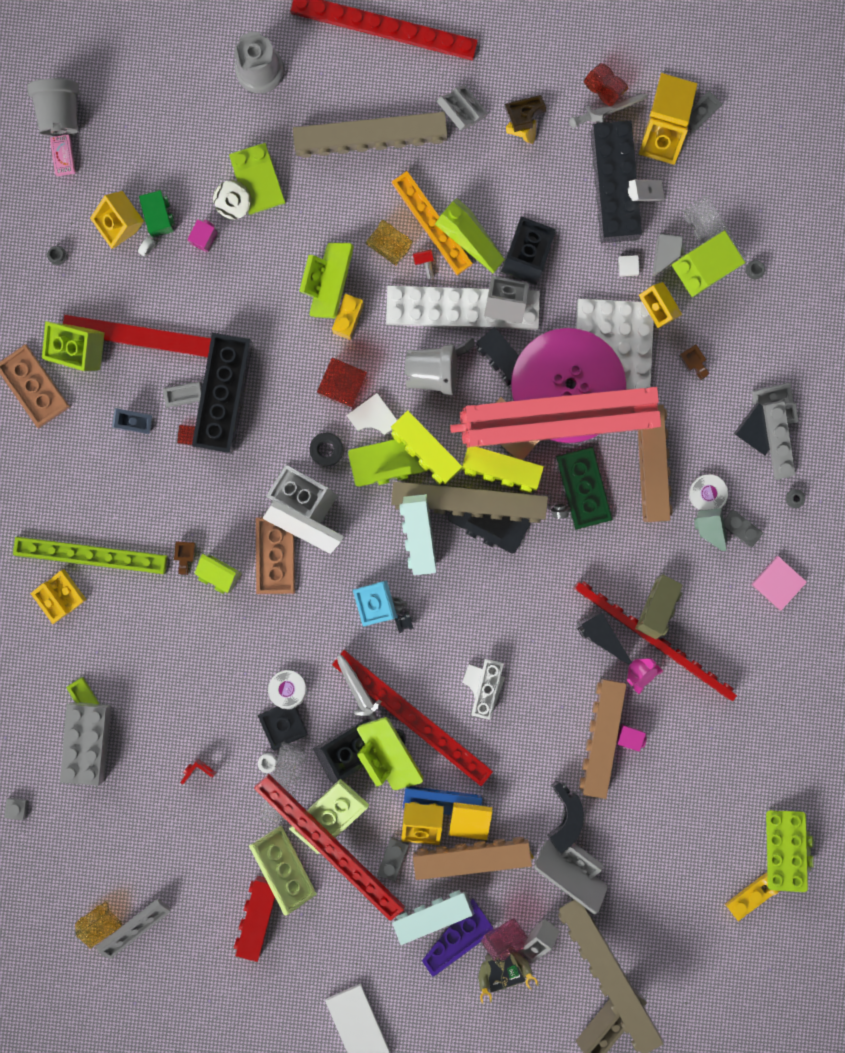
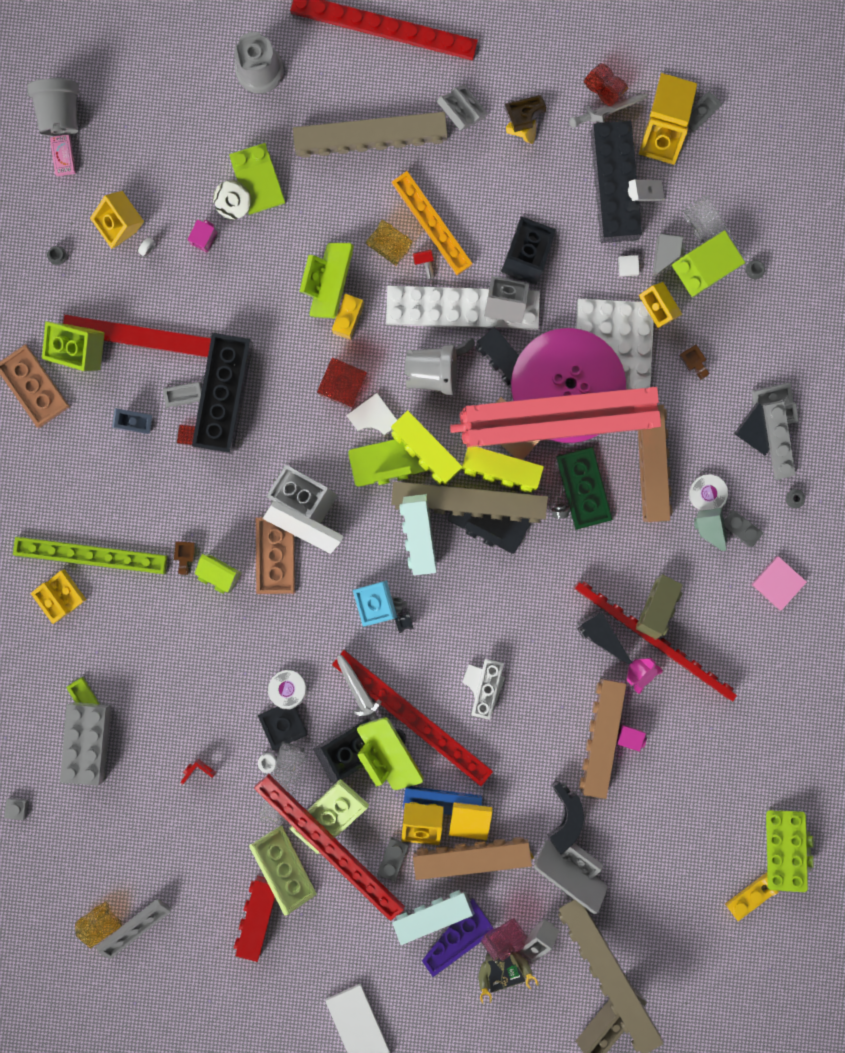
green brick [139,190,176,238] -> none
black tyre [309,432,344,467] -> none
lime wedge [435,198,505,274] -> none

